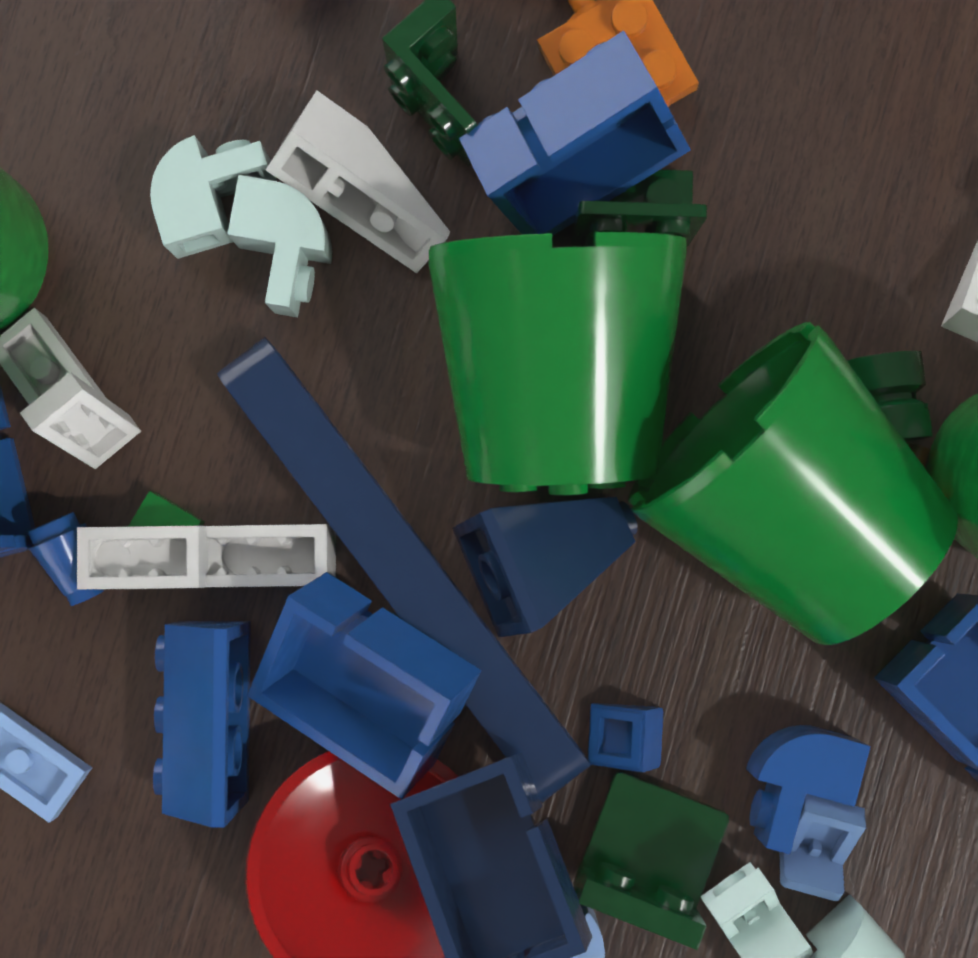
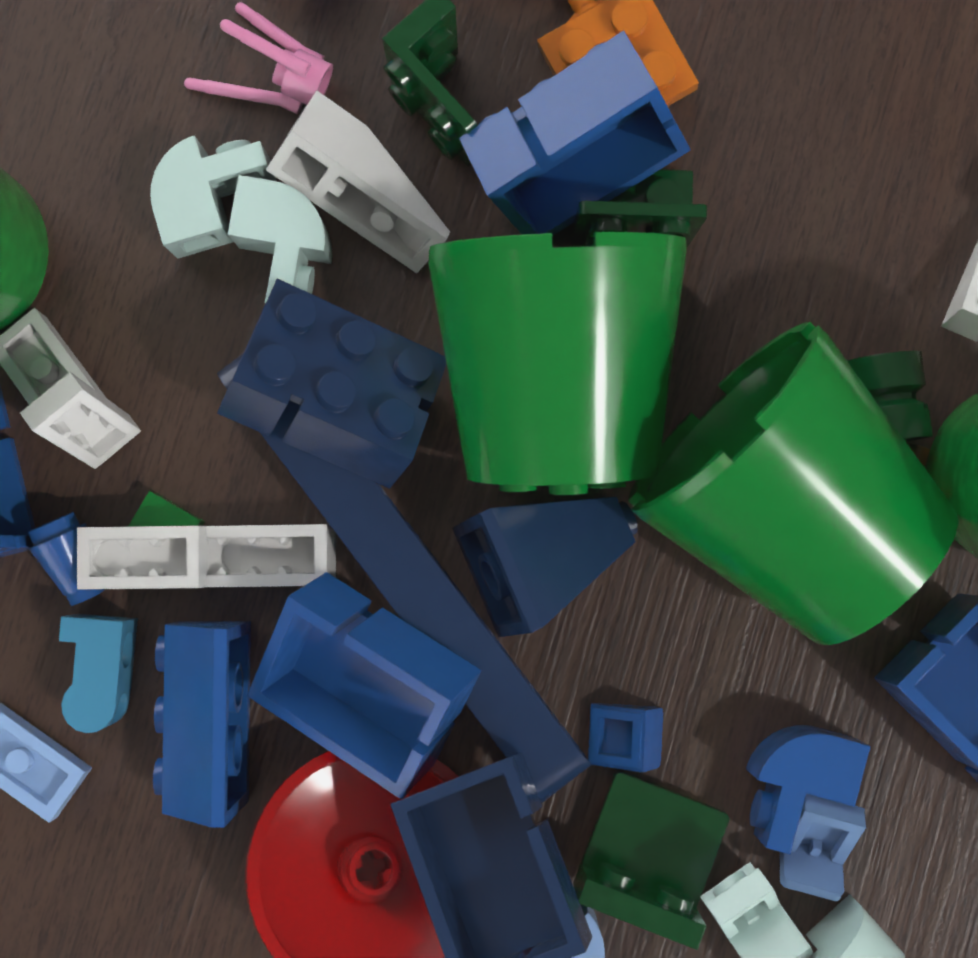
none -> dark azure leg [59,614,138,733]
none -> bright pink plant [184,2,333,115]
none -> dark blue piece [217,278,446,489]

